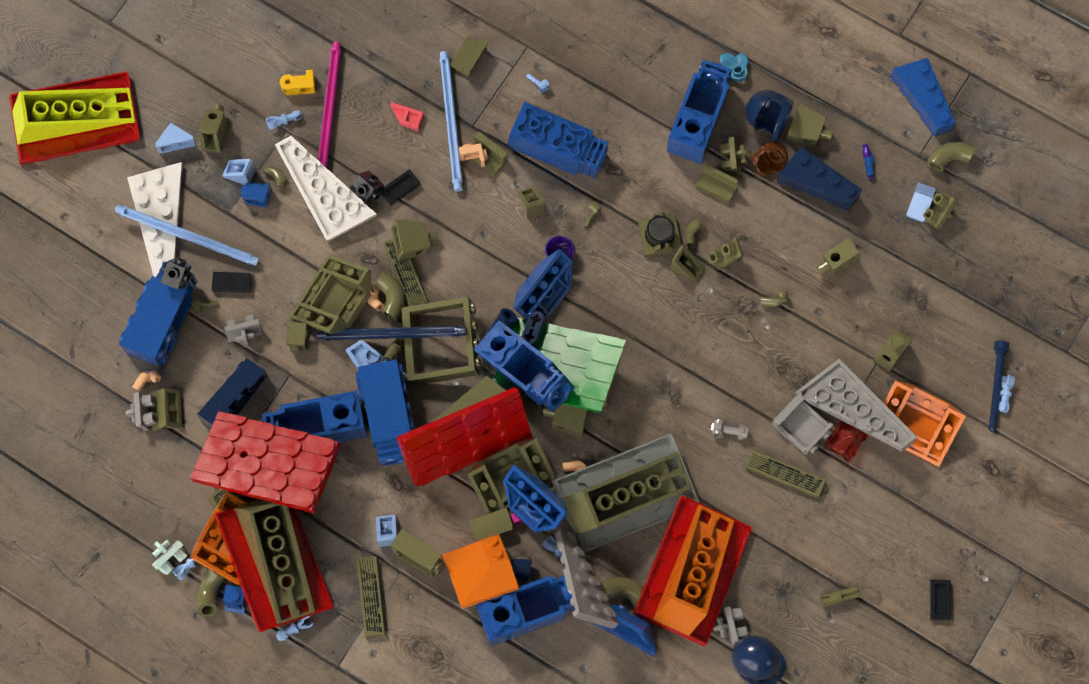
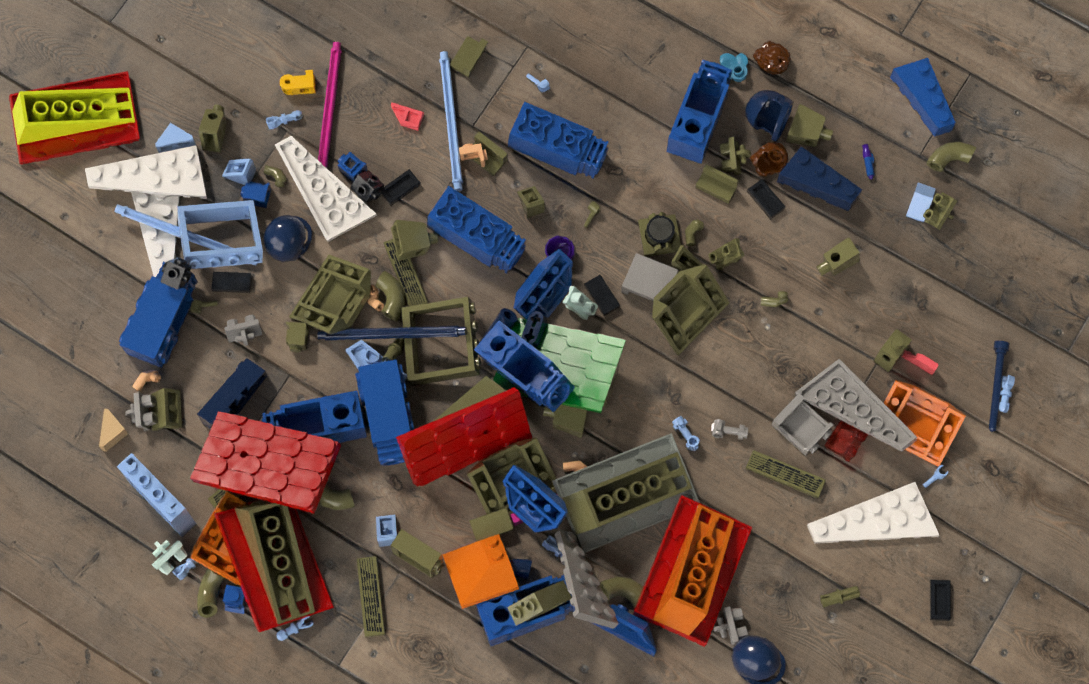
none -> white wing [85,145,207,199]
none -> tan slope [99,409,128,451]
none -> light blue window [117,453,196,537]
none -> light blue window [177,200,263,269]
none -> dark blue piece [263,215,312,262]
none -> olive cylinder [319,483,355,510]
none -> blue window [338,152,368,182]
none -> blue piece [427,186,526,274]
none -> olive window [507,580,572,626]
none -> light aqua hips [563,286,598,320]
none -> black tile [584,275,620,316]
none -> light grey panel [621,253,678,301]
none -> olive slope [652,264,730,356]
none -> light blue bar [672,416,700,451]
none -> black tile [747,179,786,219]
none -> reddish brown hair [753,41,791,75]
none -> white wing [807,482,939,543]
none -> coral tile [902,351,939,375]
none -> light blue hand [923,465,948,488]

